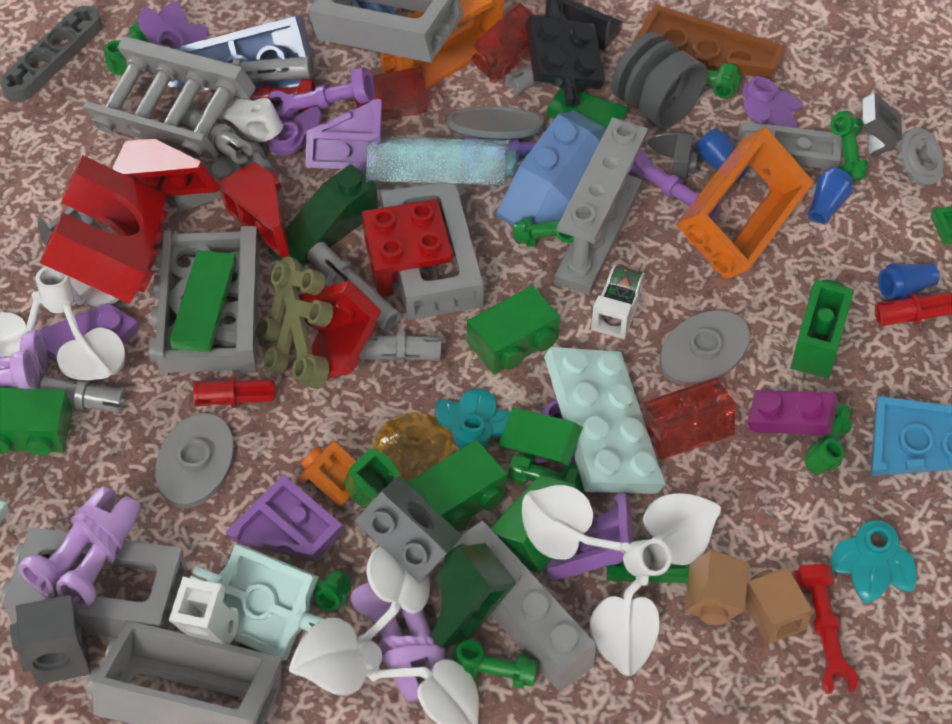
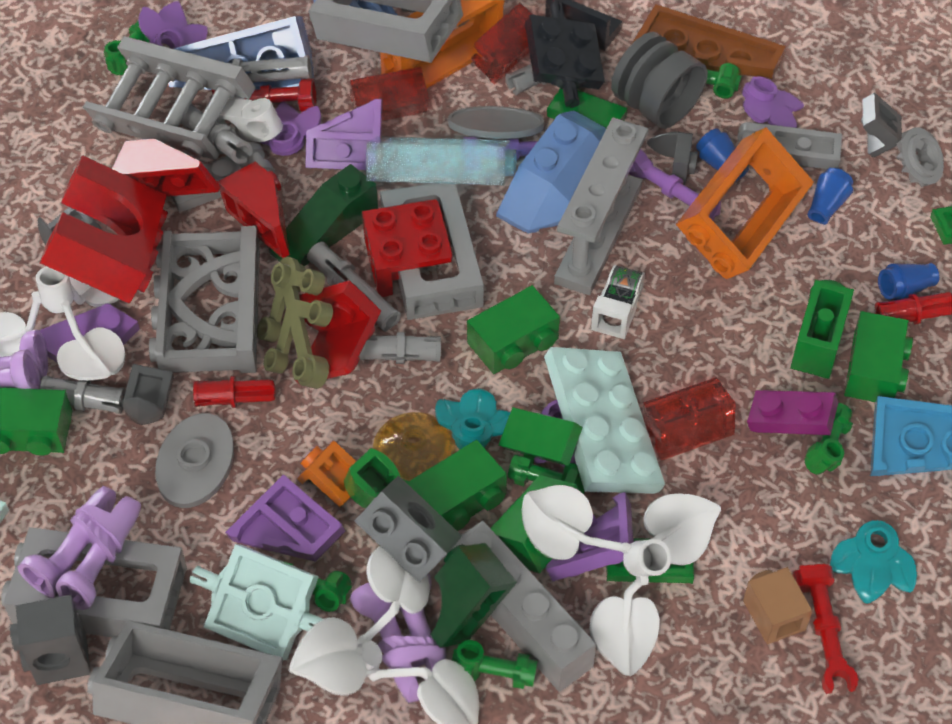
dark grey beam [0,6,102,102] -> none
white leg [169,577,239,645] -> none
green tile [170,250,236,353] -> none
medium lavender piece [269,67,375,121] -> none
green bar [513,213,574,247] -> none
light grey piece [660,310,750,386] -> none
medium nougat brick [684,549,749,625] -> none
green bar [830,110,869,181] -> none
none -> dark grey plate [122,364,174,425]
none -> green brick [844,311,913,402]

